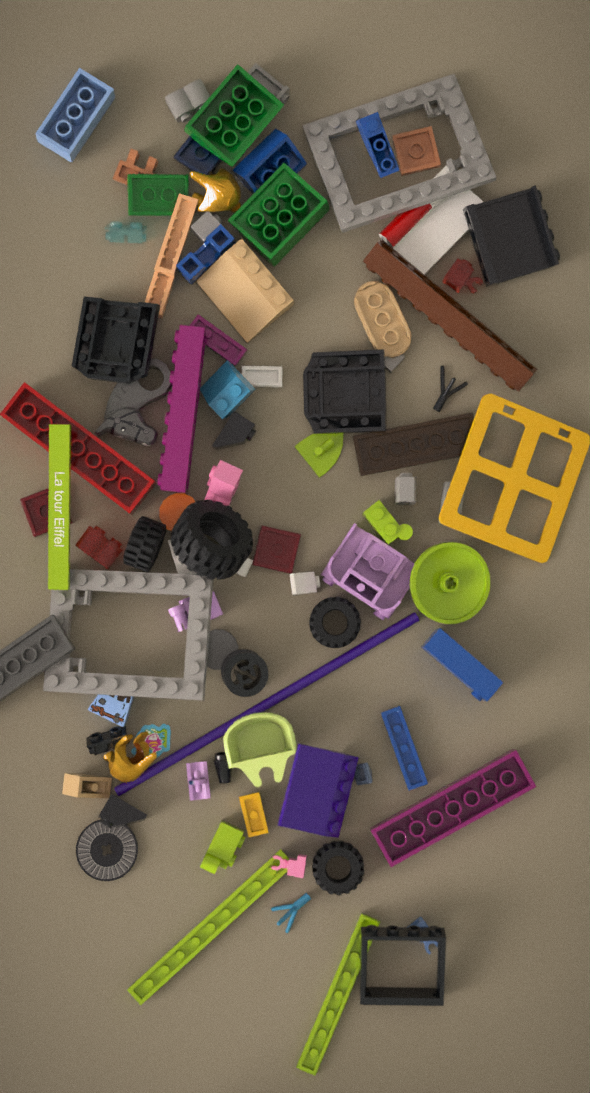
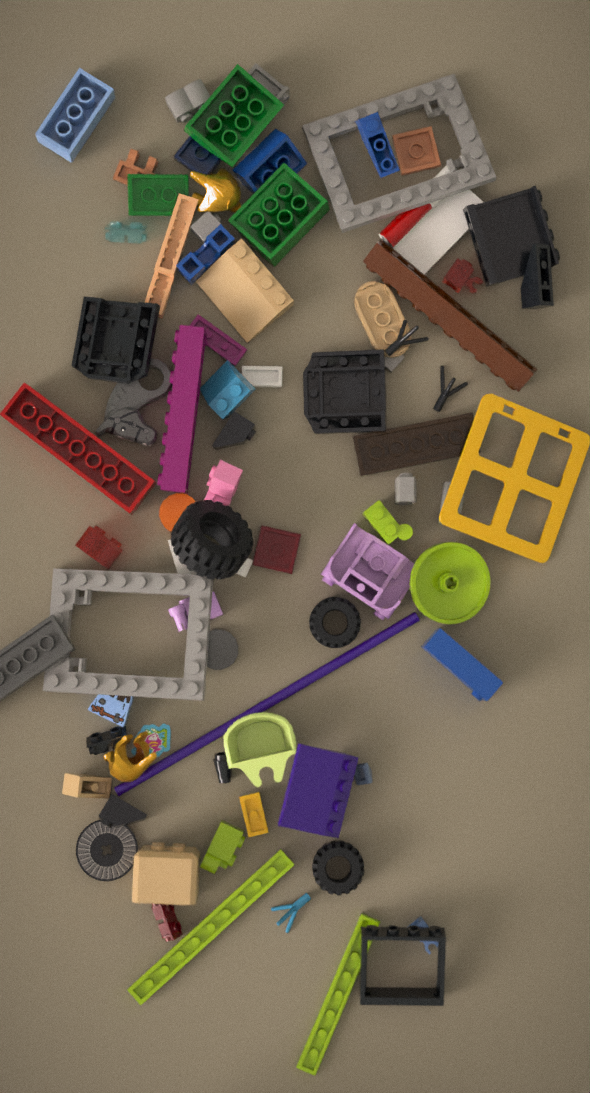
dark red tile [20,488,73,537] -> none
lime tile [48,424,71,590] -> none
black tyre [123,516,166,572] -> none
lavender hips [186,761,211,801] -> none
black wheel [221,649,269,697] -> none
bright pink piece [271,854,307,878] -> none
white slope [290,572,320,596] -> none
lime shield [294,433,344,478] -> none
magenta brick [370,749,536,867] -> none
blue plate [381,706,428,791] -> none
none -> tan plate [132,842,200,905]
none -> dark red hinge [151,904,183,942]
none -> black plant [384,320,429,357]
none -> black slope [521,244,554,309]

